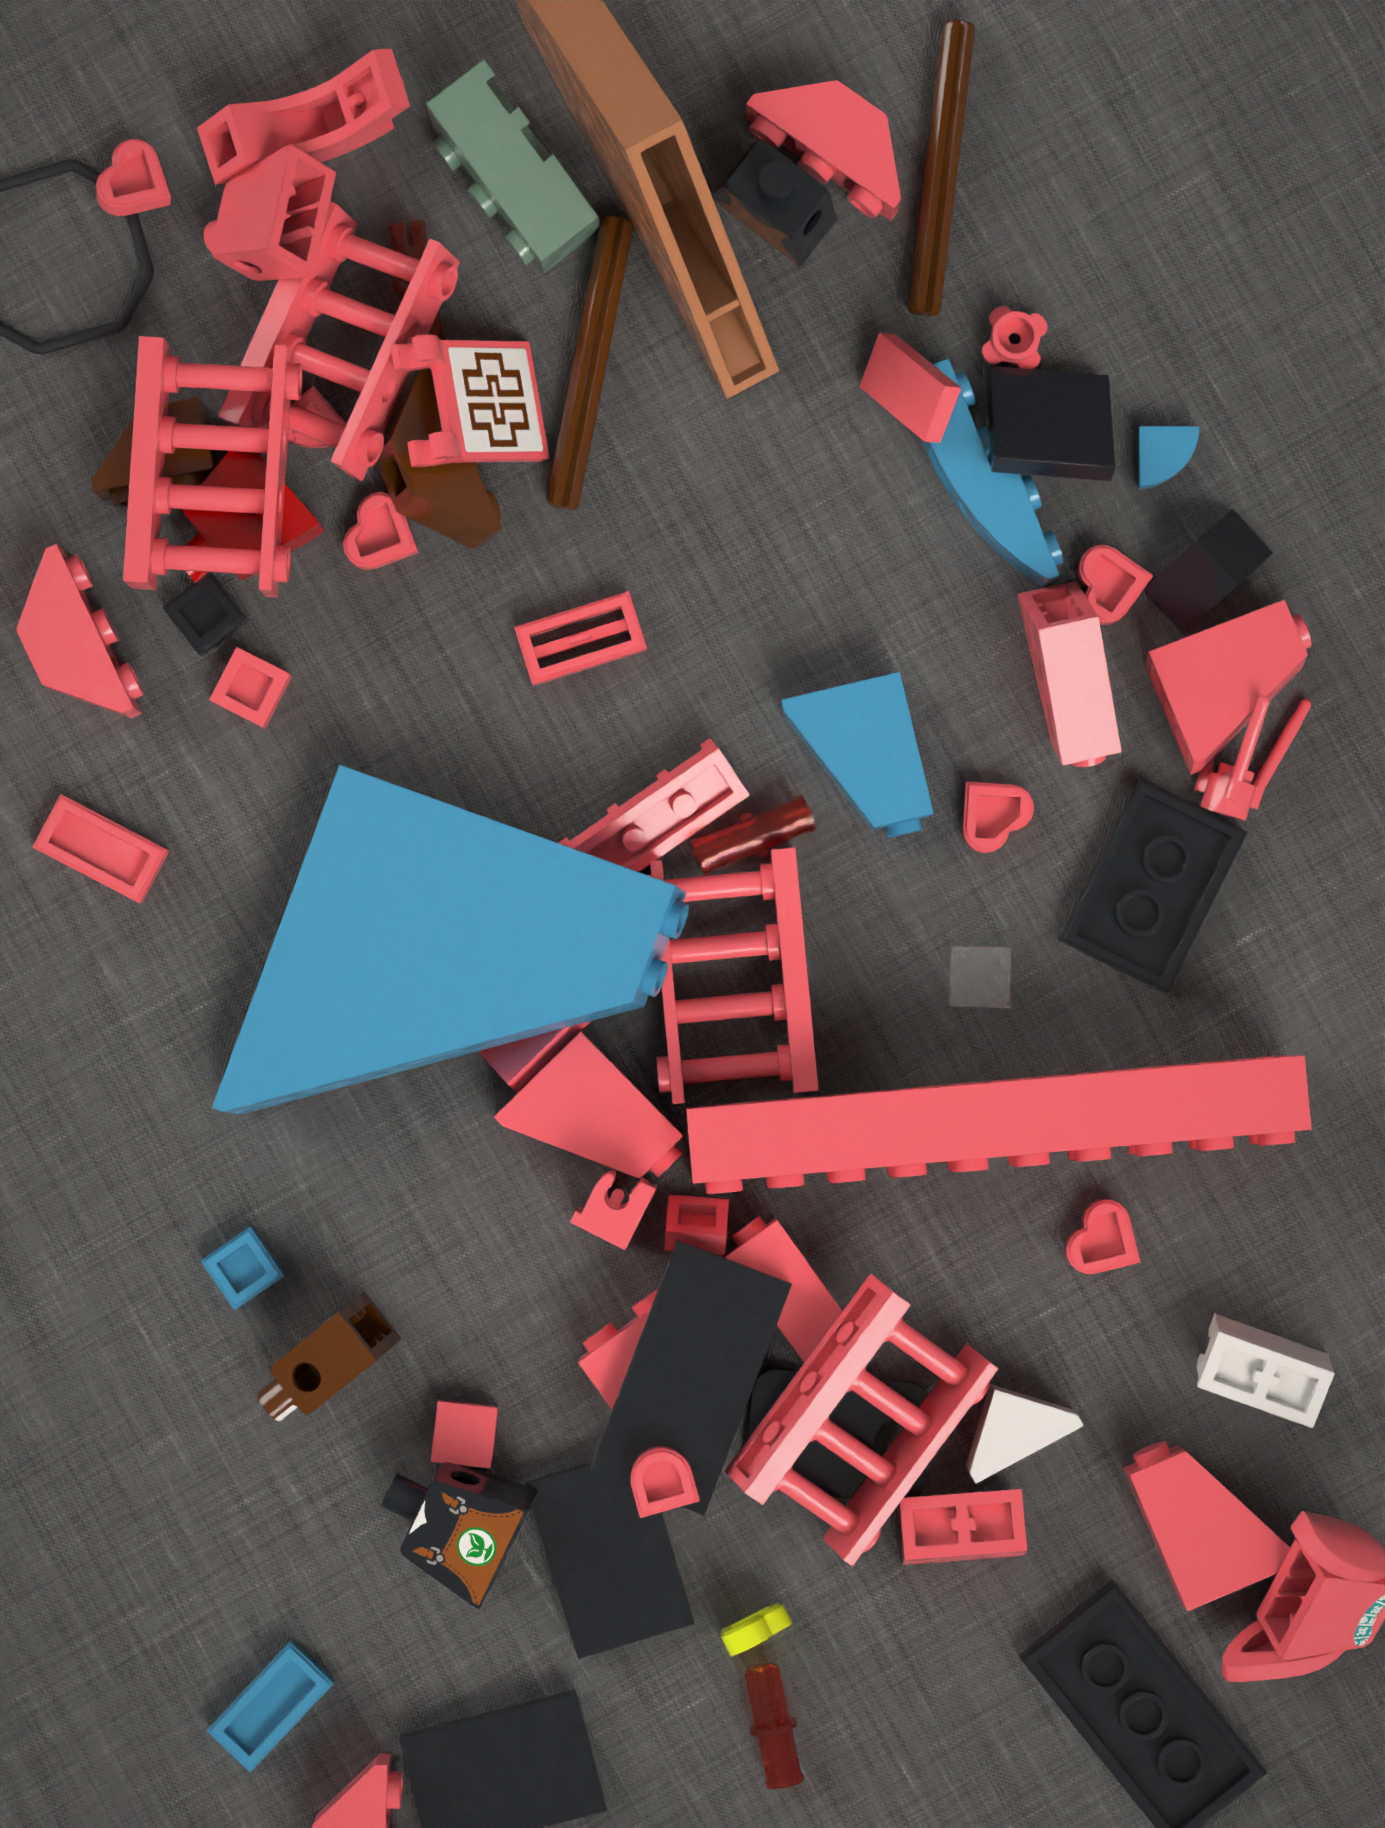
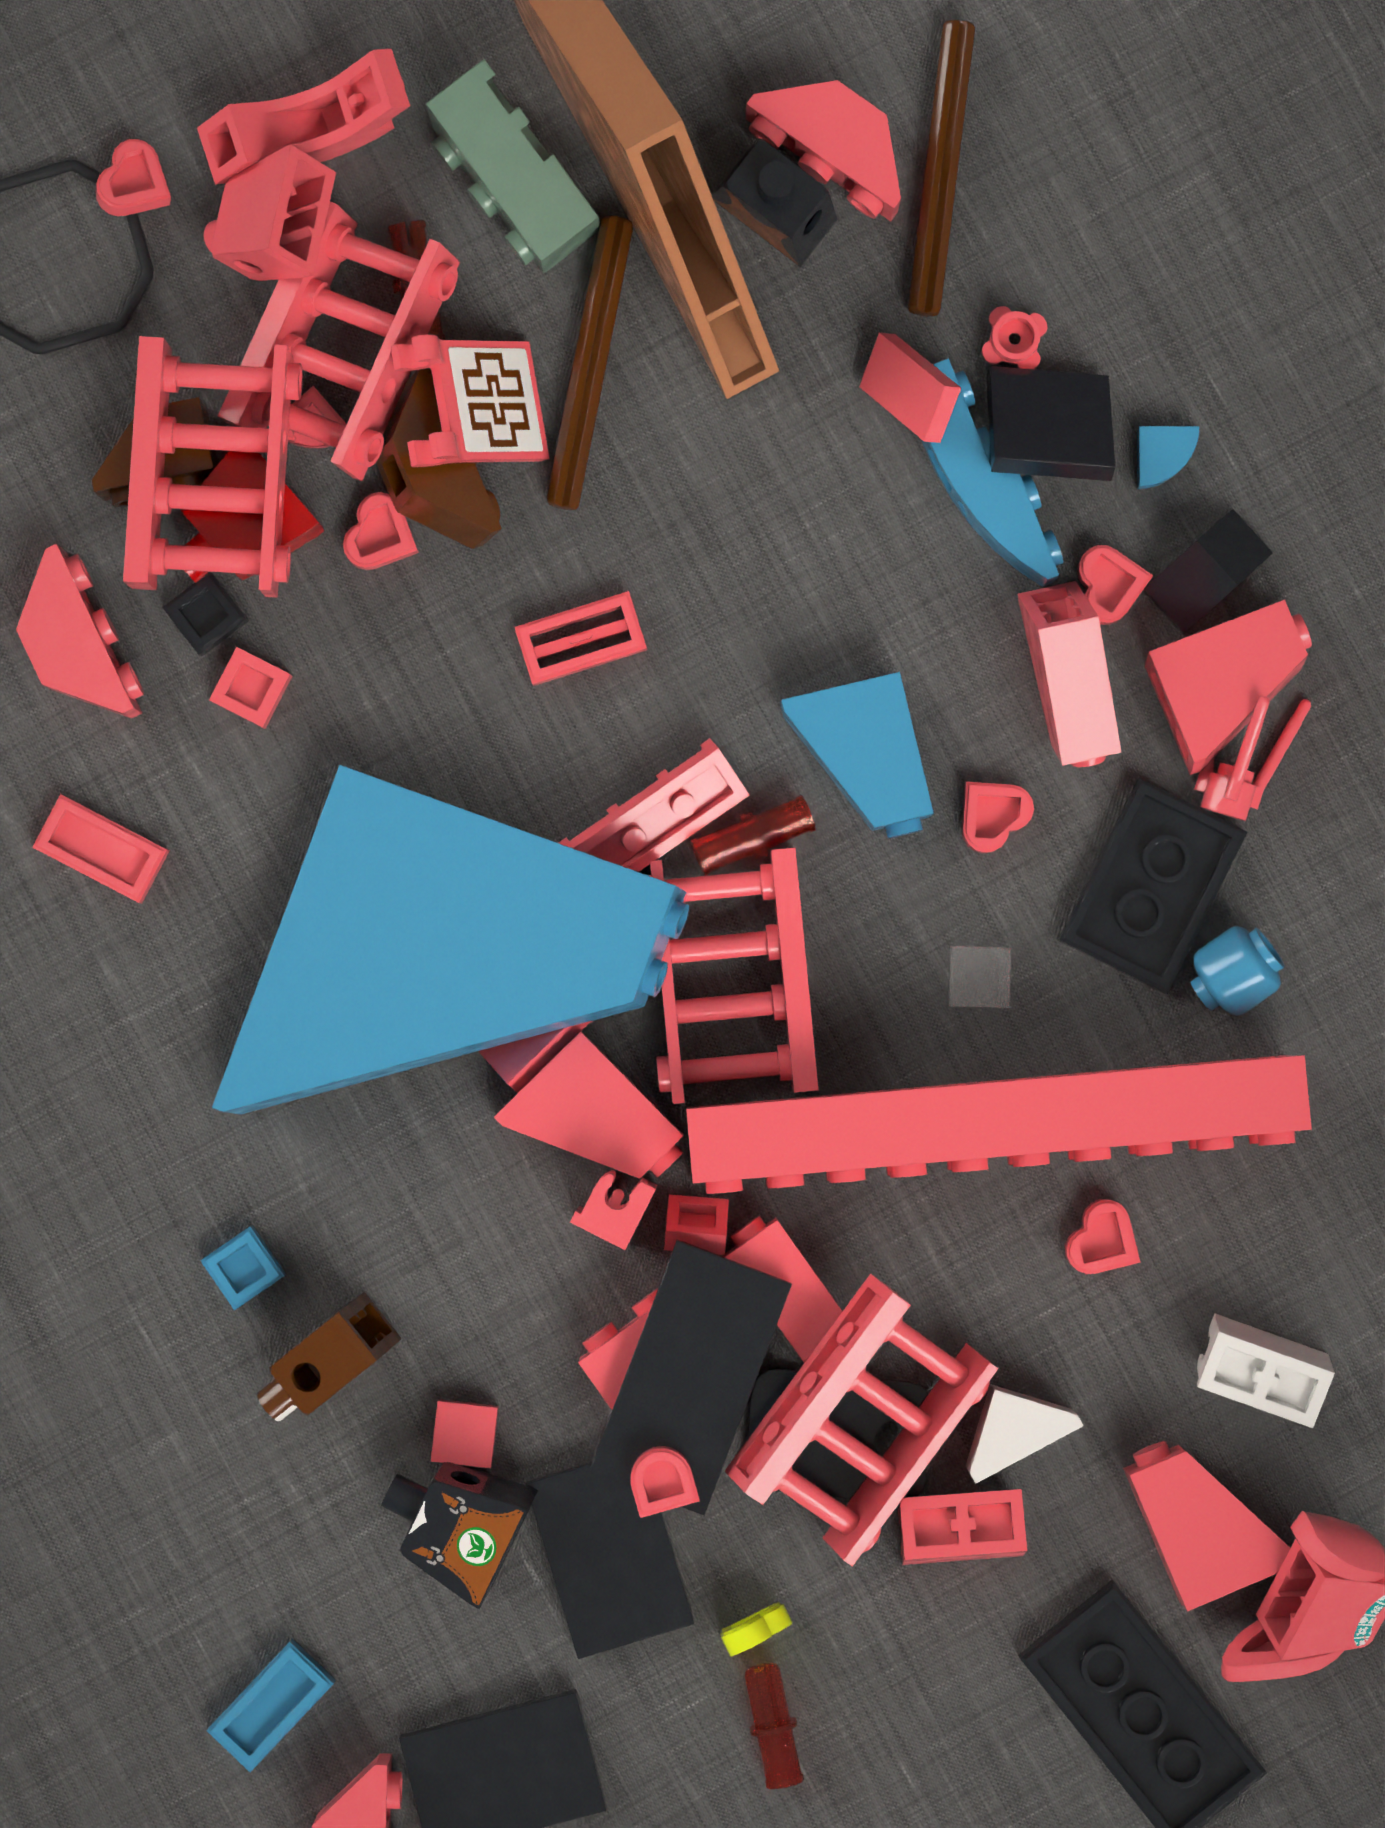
none -> dark azure head [1191,926,1285,1016]

